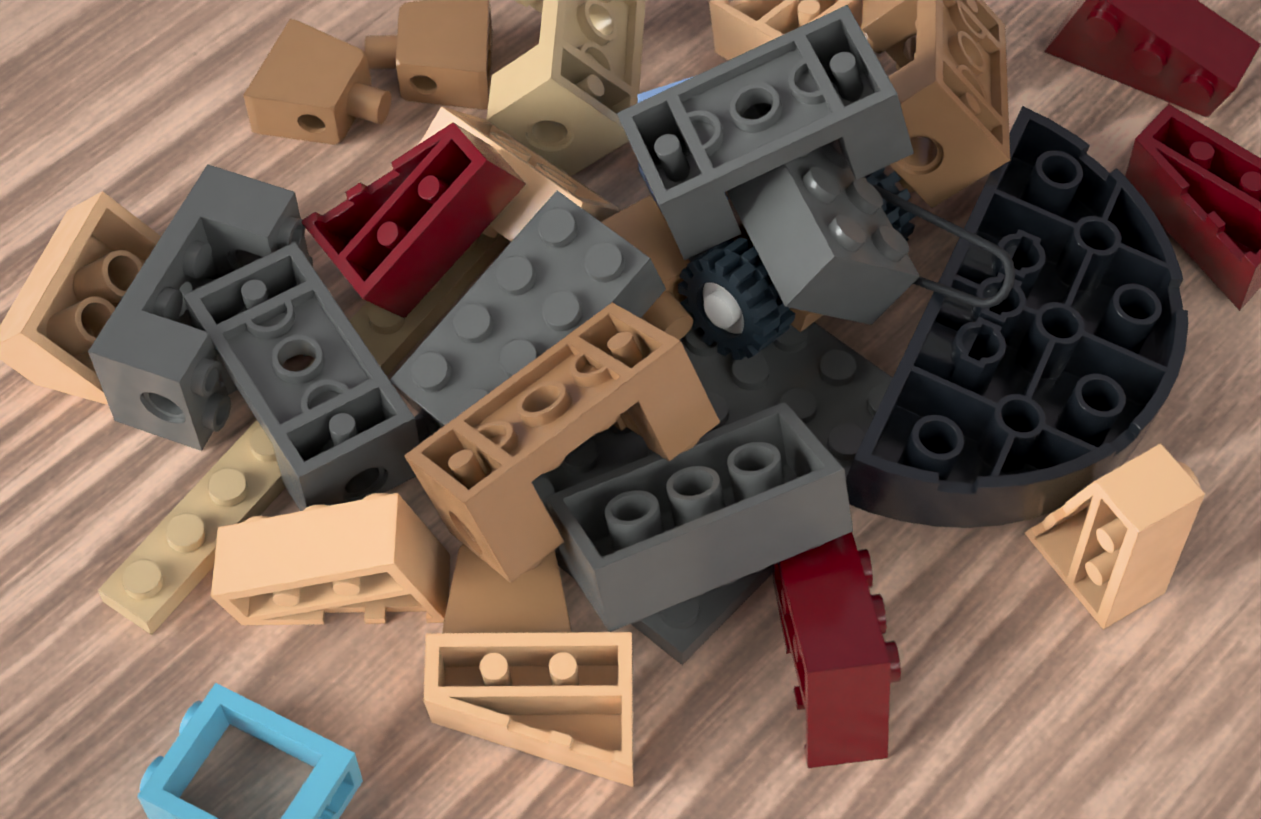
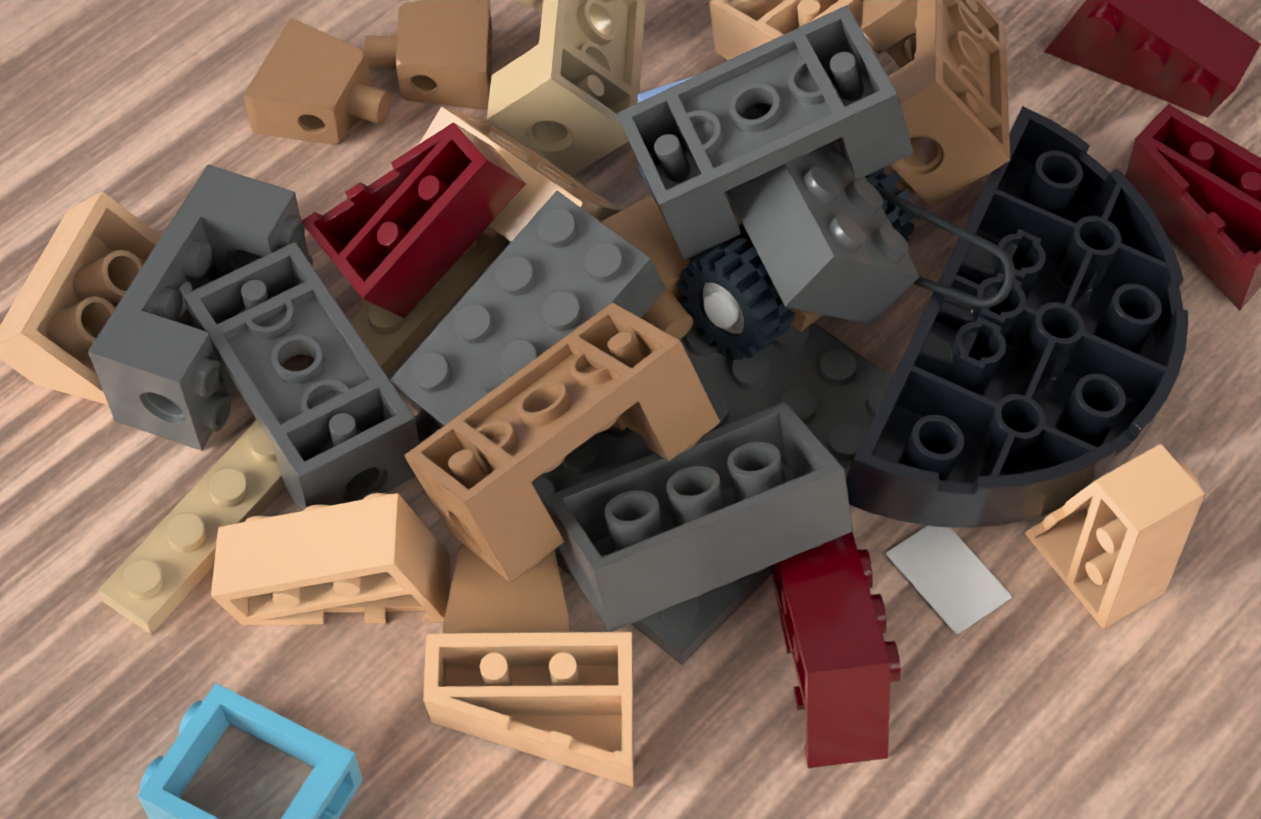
none -> white sticker [886,525,1012,634]

